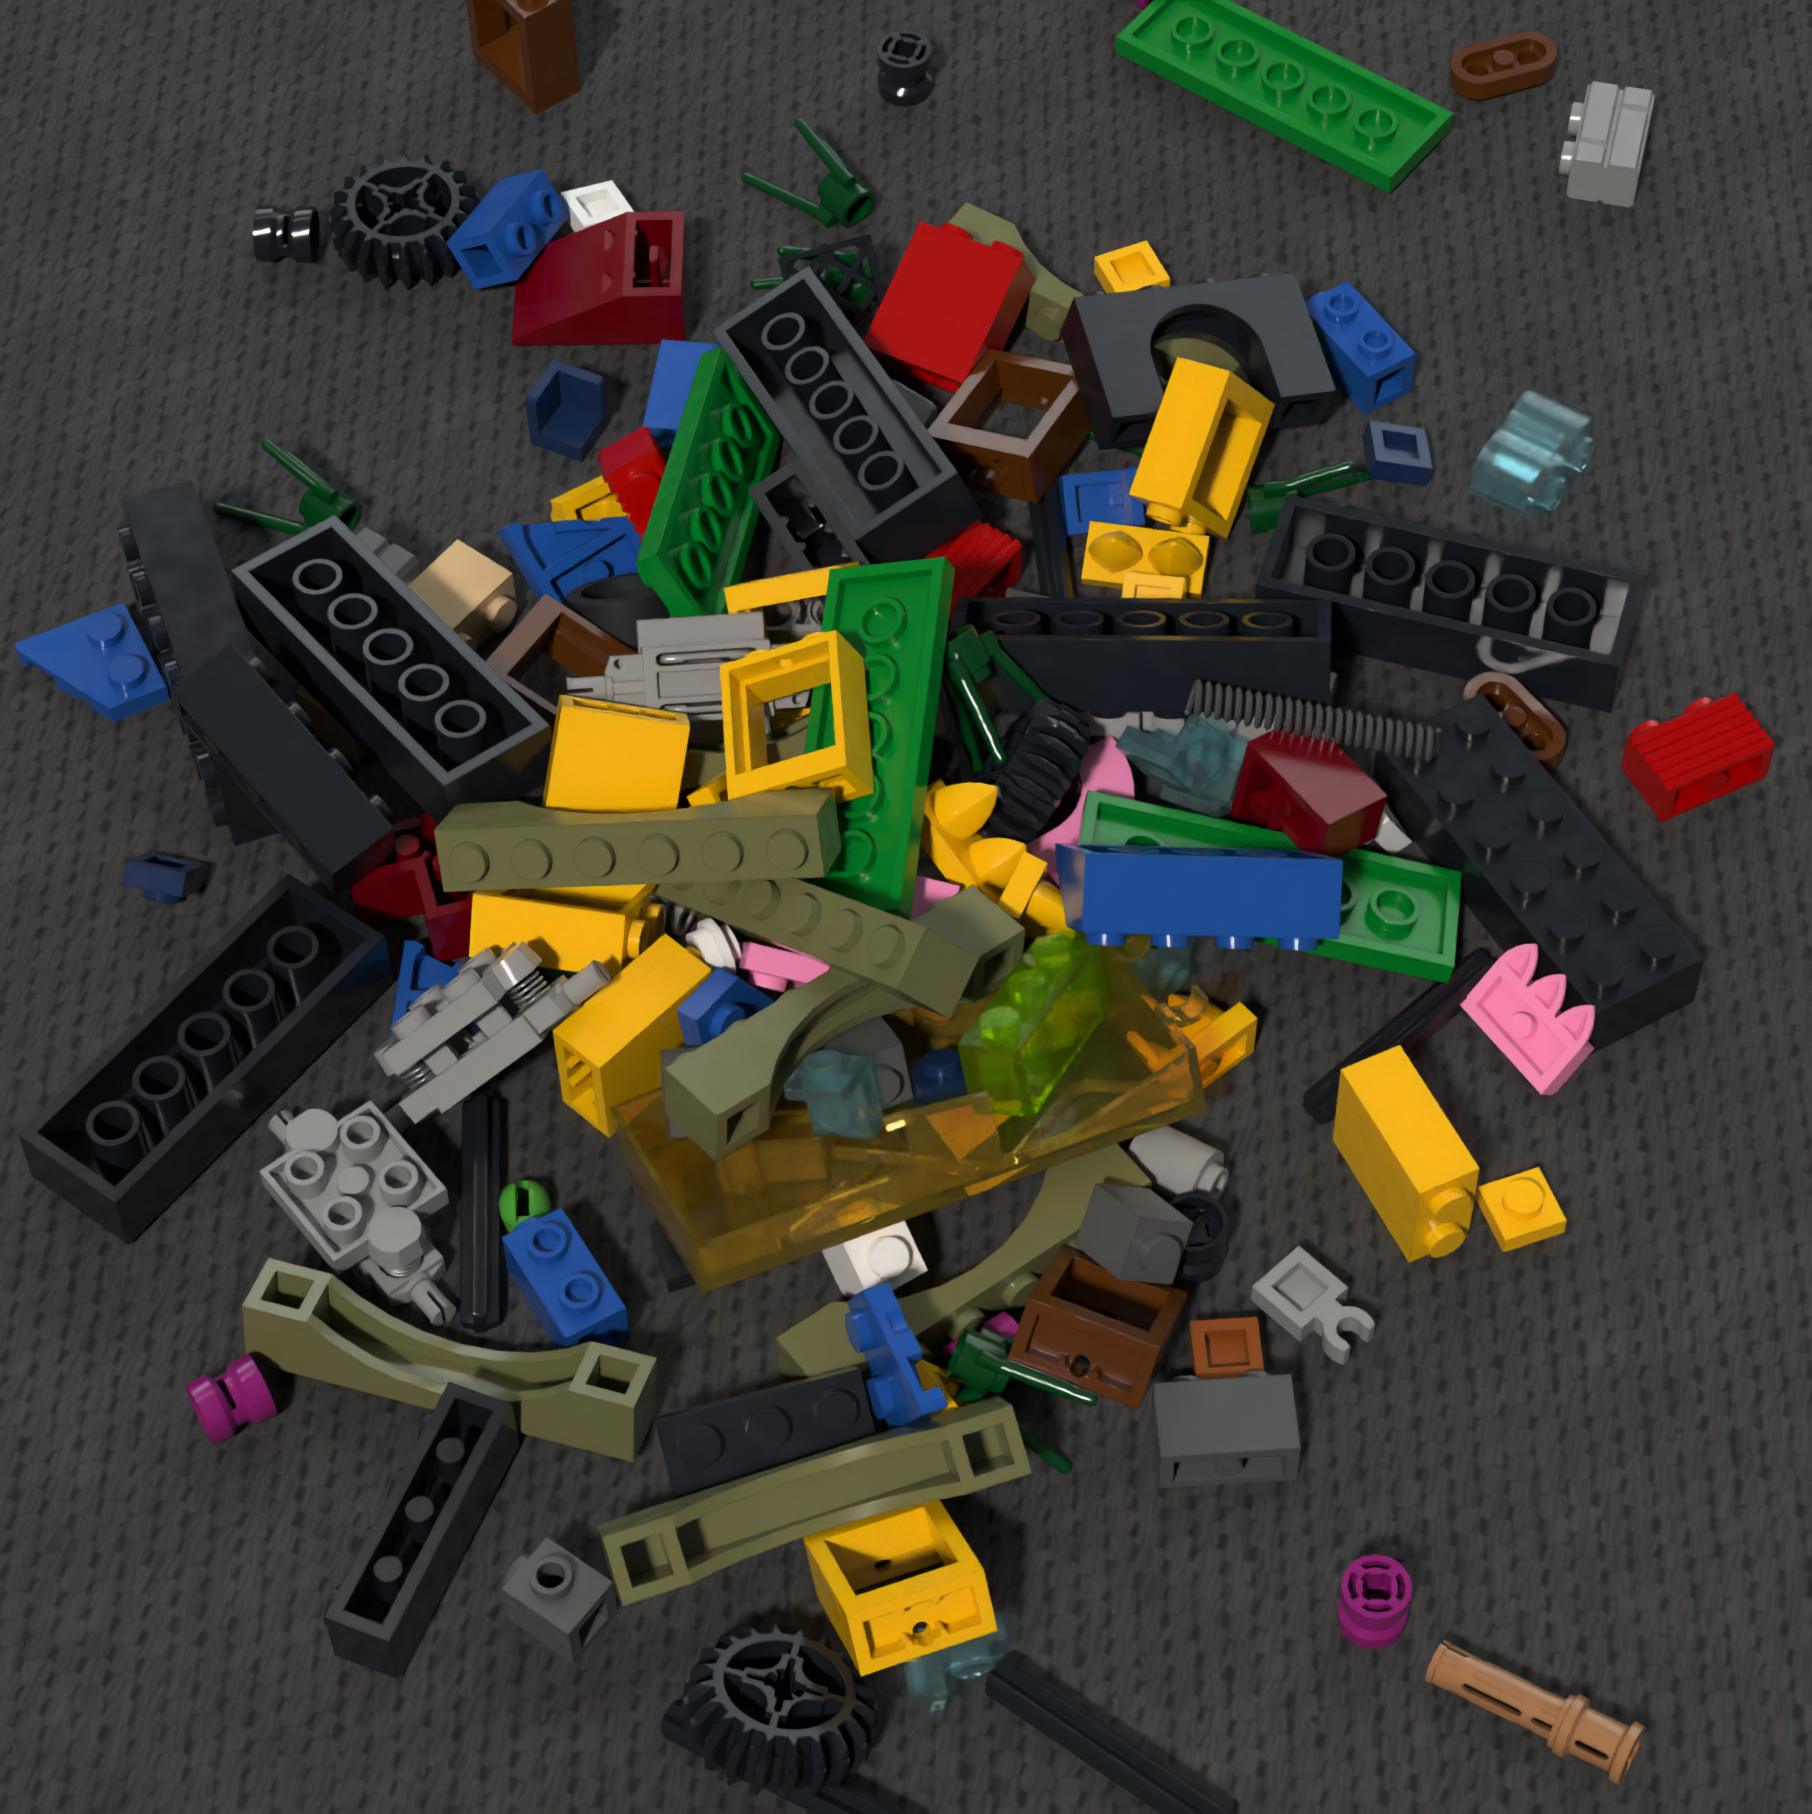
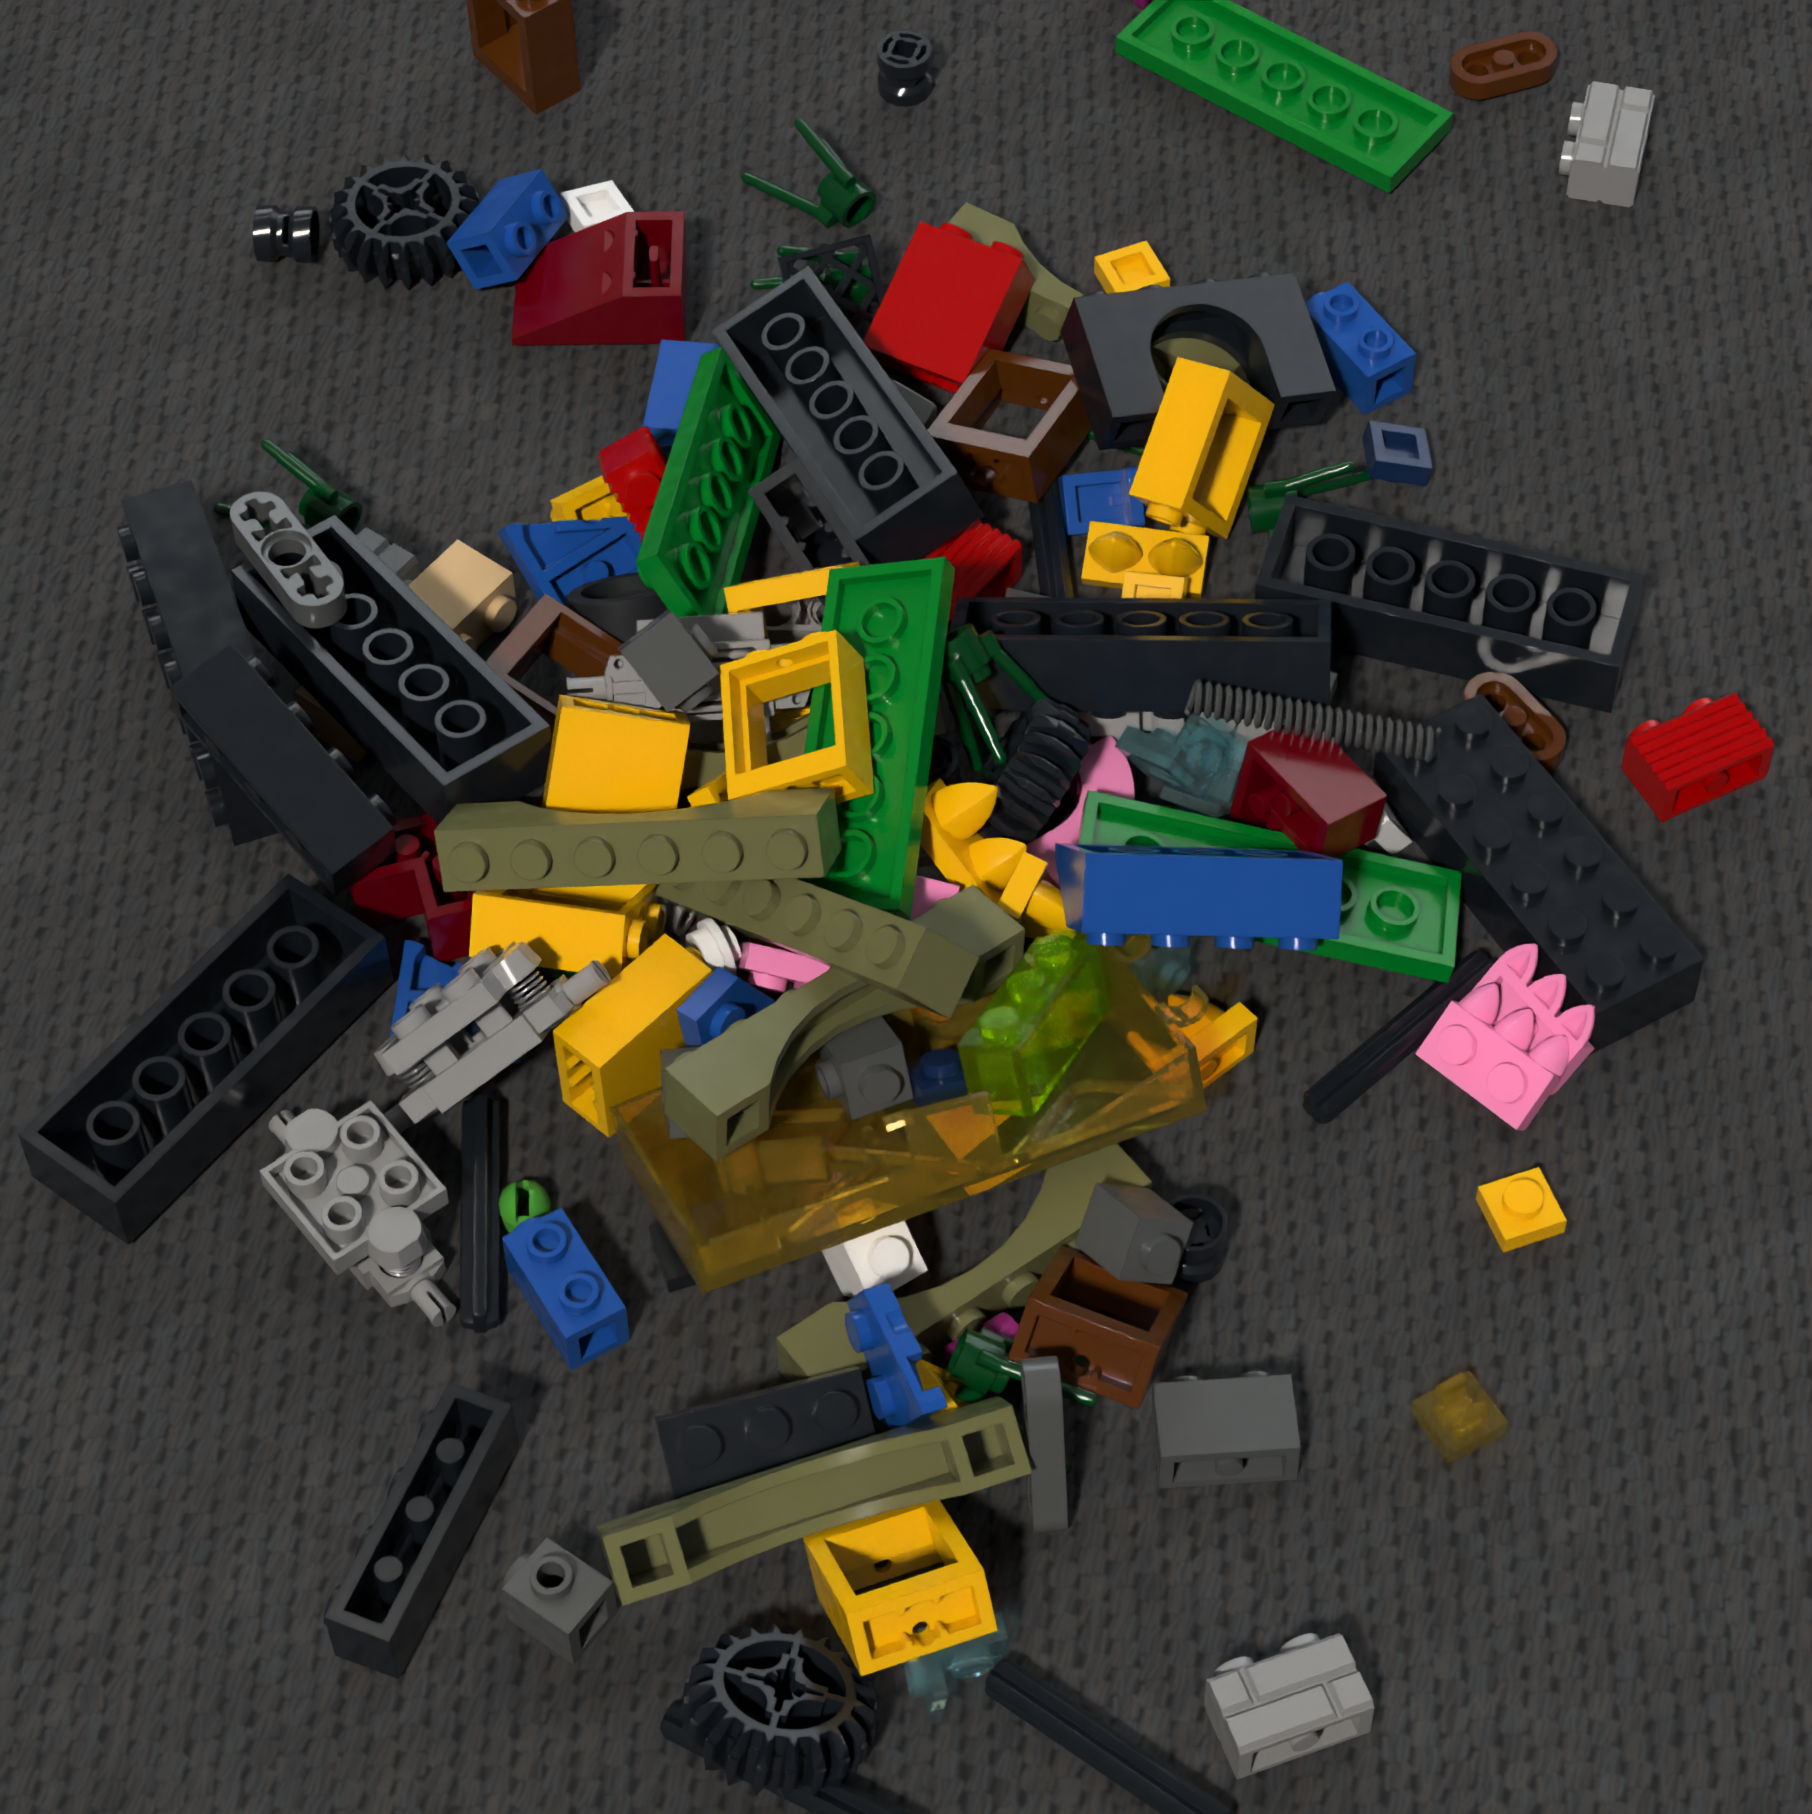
blue wing [14,602,170,722] -> none
dark blue plate [122,852,208,904] -> none
magenta wheel [185,1354,277,1446] -> none
olive arch [242,1258,657,1463] -> none
dark blue panel [525,359,610,462] -> none
clear light blue bracket [783,1050,884,1139] -> none
light grey brick [1127,1124,1229,1201] -> none
dark orange plate [1188,1317,1264,1380] -> none
light grey plate [1251,1246,1375,1365] -> none
yellow brick [1332,1045,1480,1263] -> none
magenta wheel [1337,1554,1413,1649] -> none
medium nougat pin [1425,1639,1646,1786] -> none
clear light blue brick [1469,389,1596,523] -> none
none -> dark grey beam [230,491,347,628]
none -> dark grey brick [618,609,719,713]
none -> dark grey beam [1020,1356,1068,1534]
none -> light grey brick [1204,1633,1375,1780]
none -> clear yellow tile [1410,1371,1509,1465]
none -> bright pink plate [1415,983,1569,1131]

